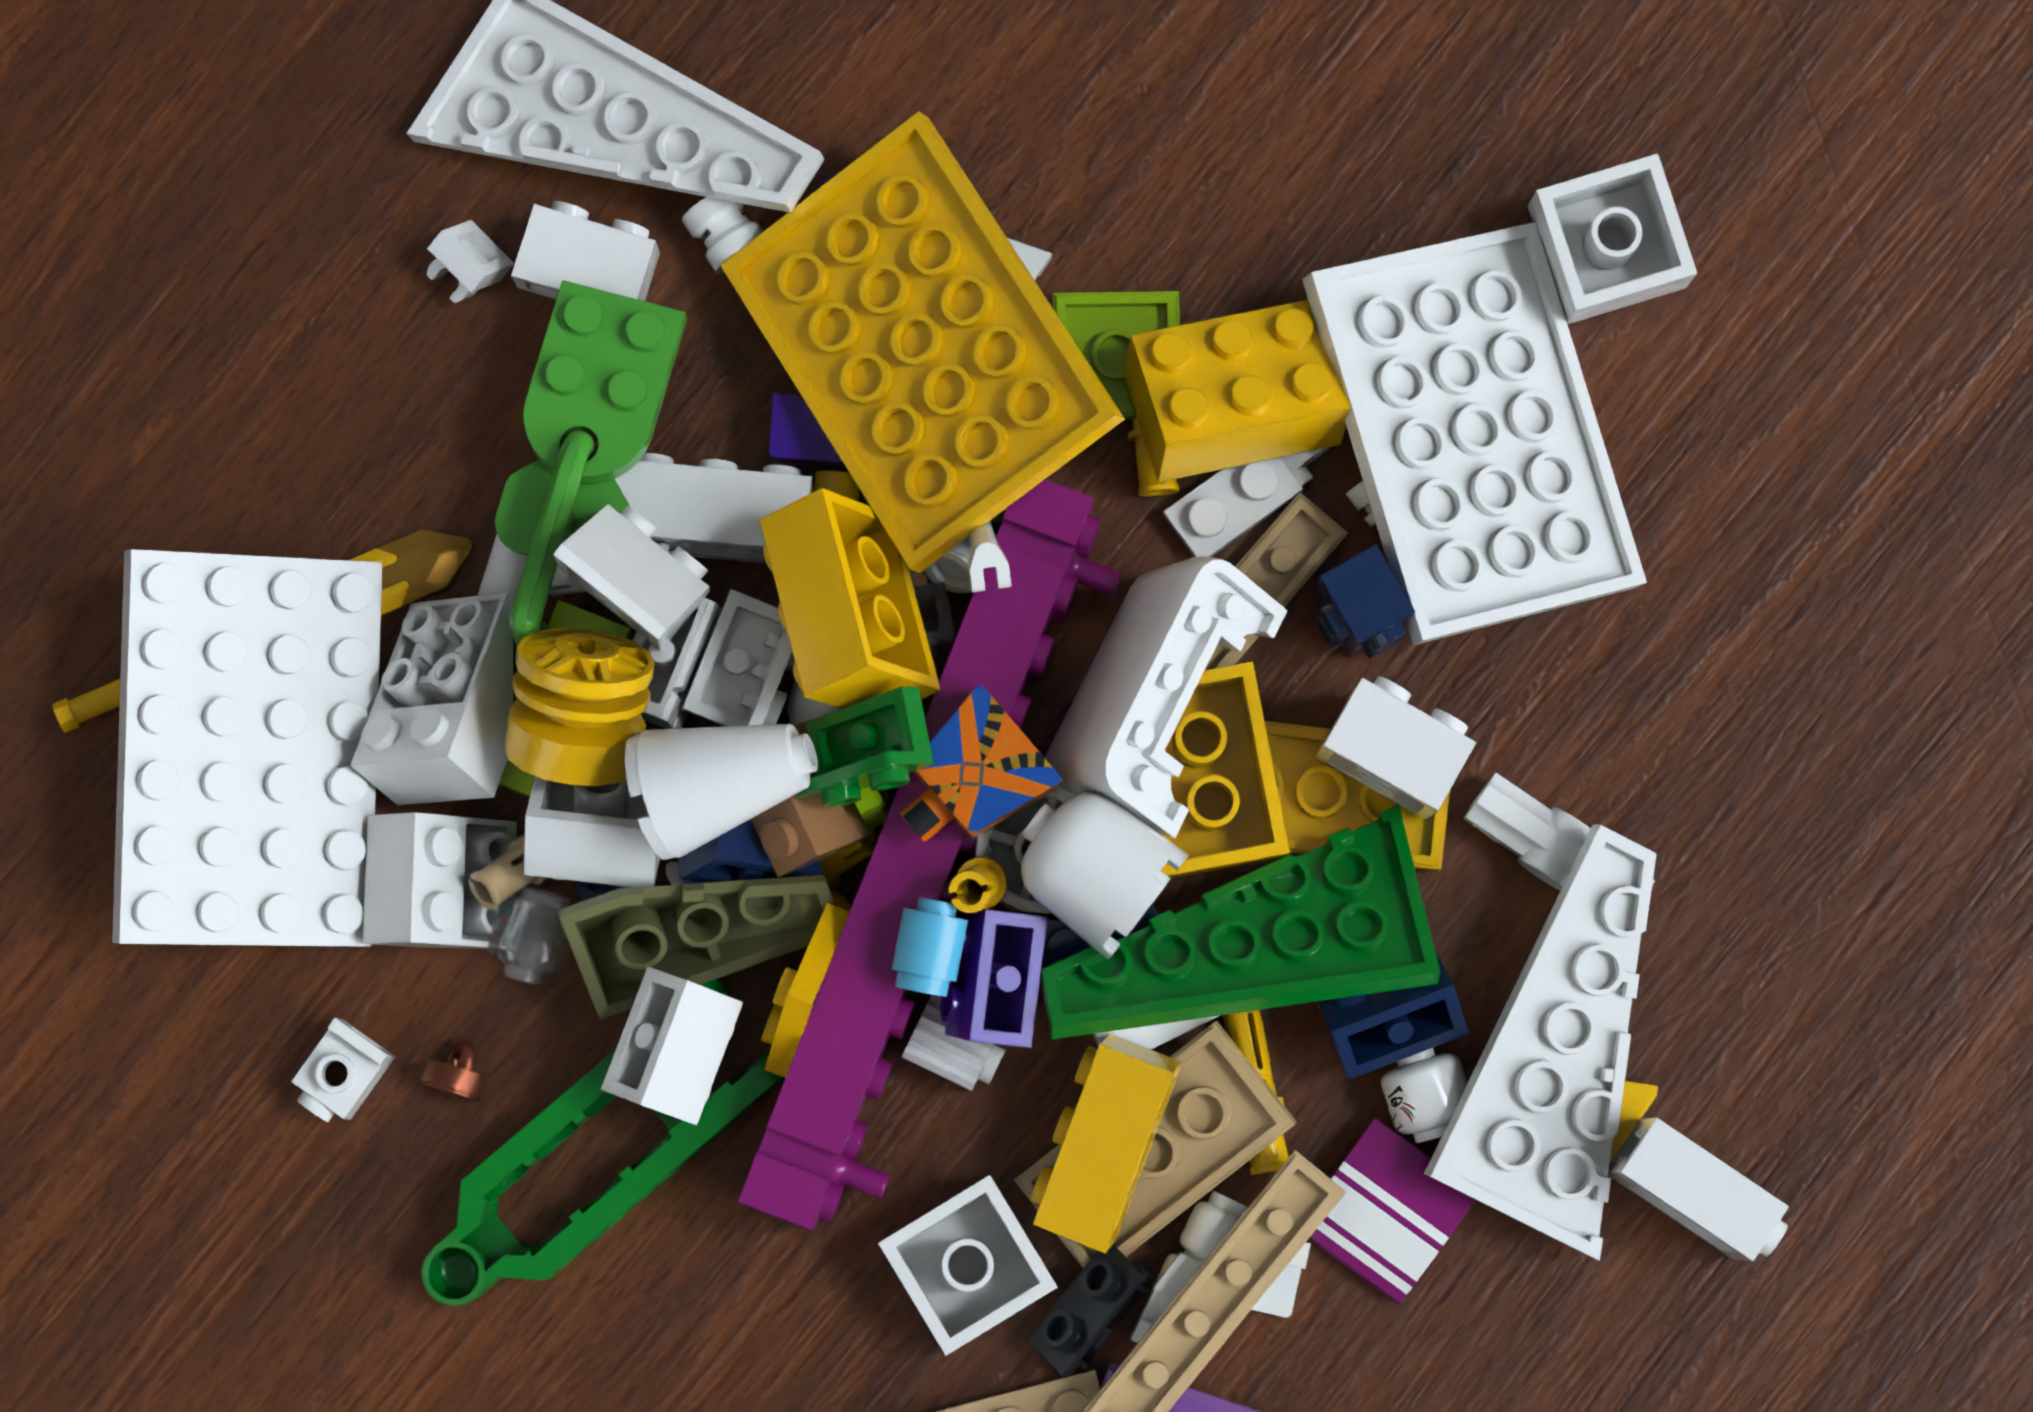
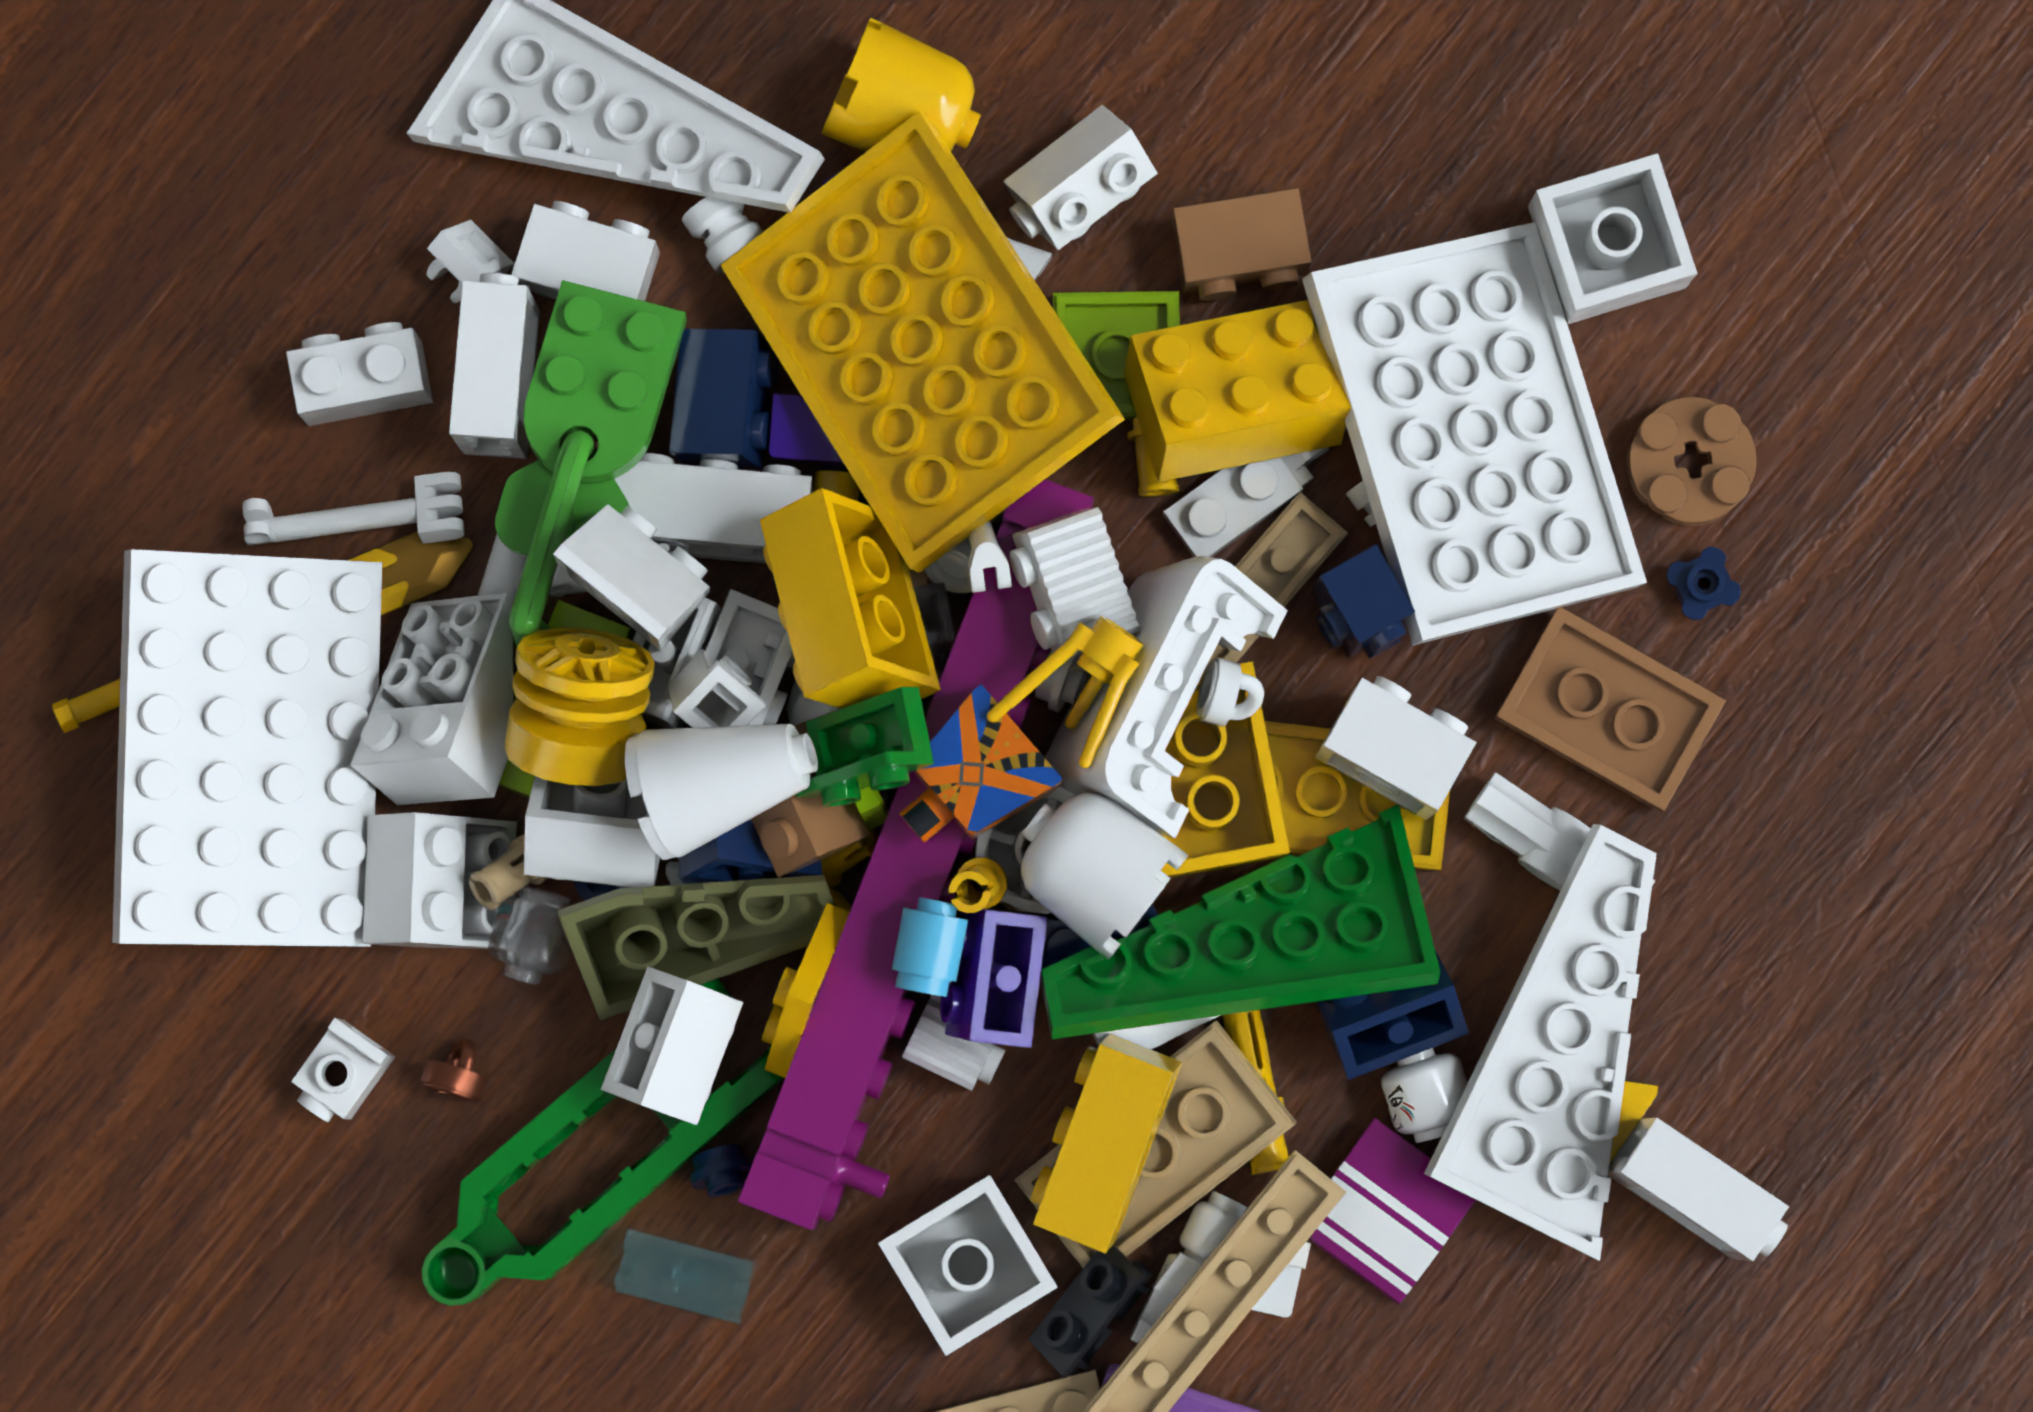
none -> white hinge [242,472,465,546]
none -> white brick [286,322,433,426]
none -> white window [449,273,540,459]
none -> clear light blue hinge [614,1228,757,1324]
none -> white brick [668,649,766,728]
none -> dark blue brick [669,328,779,469]
none -> dark blue plate [689,1144,752,1197]
none -> yellow cylinder [821,17,981,152]
none -> yellow plant [987,615,1144,768]
none -> white brick [1003,105,1158,250]
none -> white brick [1010,507,1140,657]
none -> white plate [1035,651,1088,712]
none -> medium nougat piece [1171,188,1312,301]
none -> white tile [1197,658,1265,727]
none -> medium nougat plate [1494,607,1726,813]
none -> medium nougat plate [1626,397,1757,526]
none -> dark blue plate [1667,547,1741,621]

